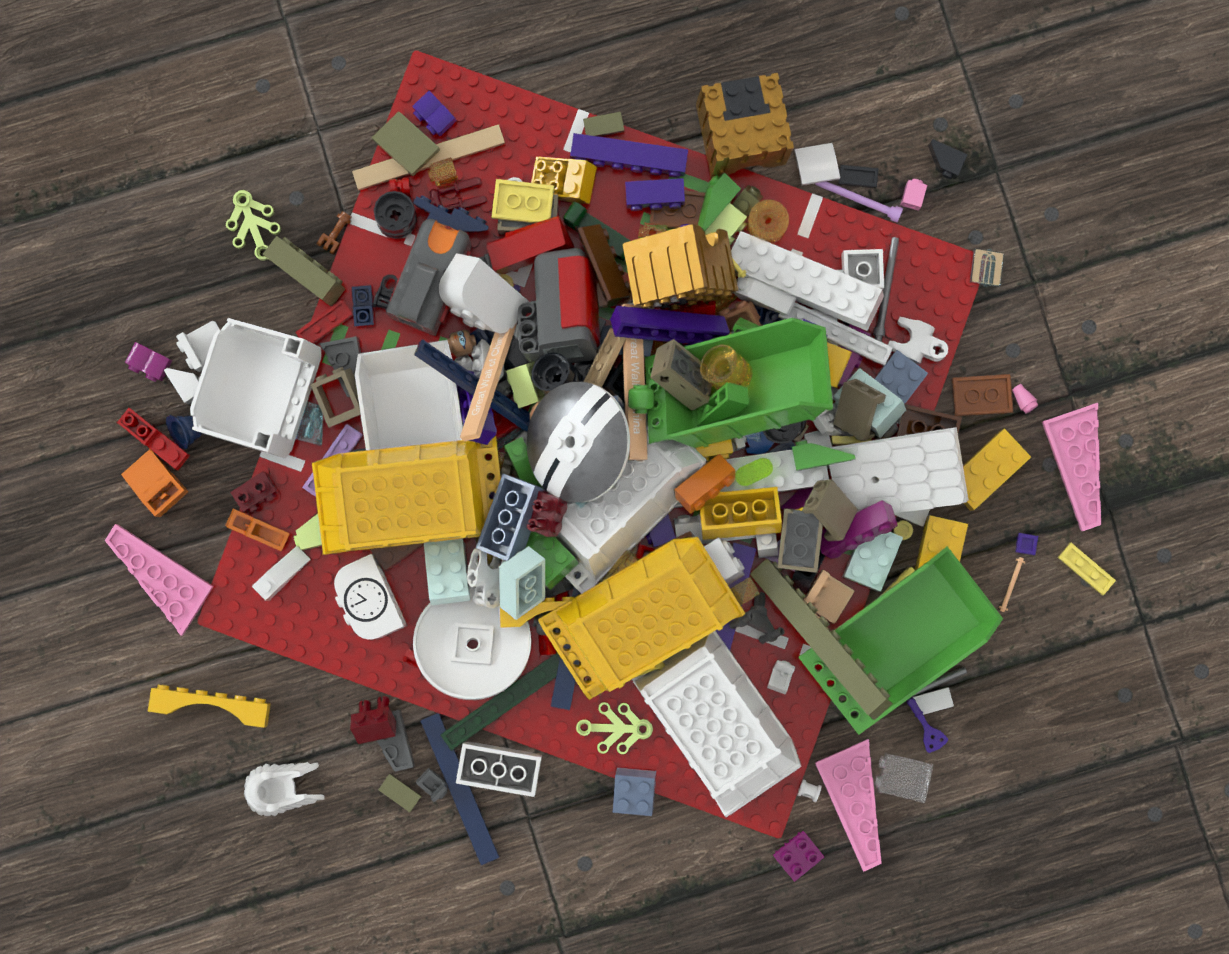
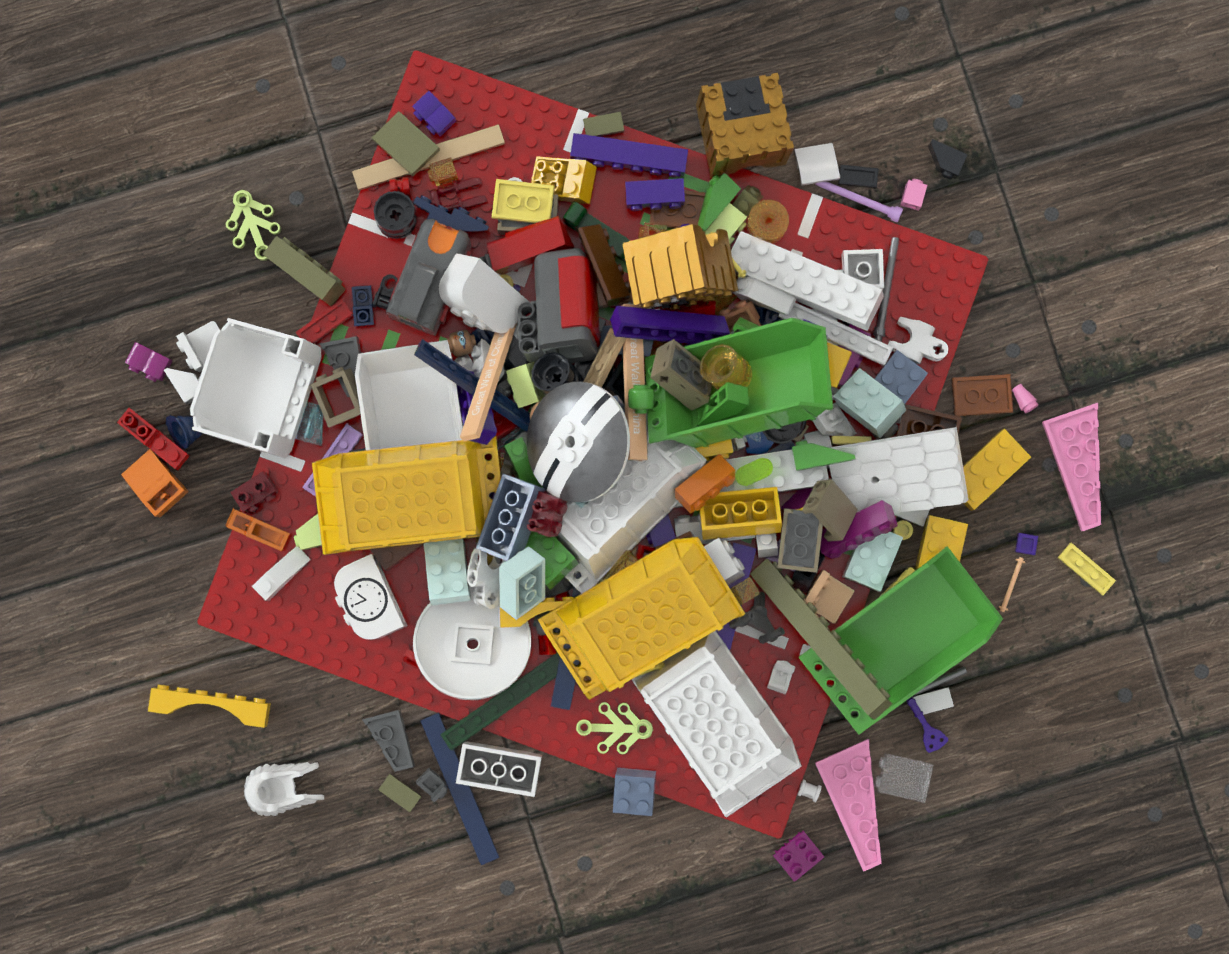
bright pink wing [105,524,214,636] -> none
dark orange hinge [317,211,352,255] -> none
dark red brick [350,696,396,744] -> none
dark tan panel [833,379,886,441] -> none
piece [970,249,1004,287] -> none

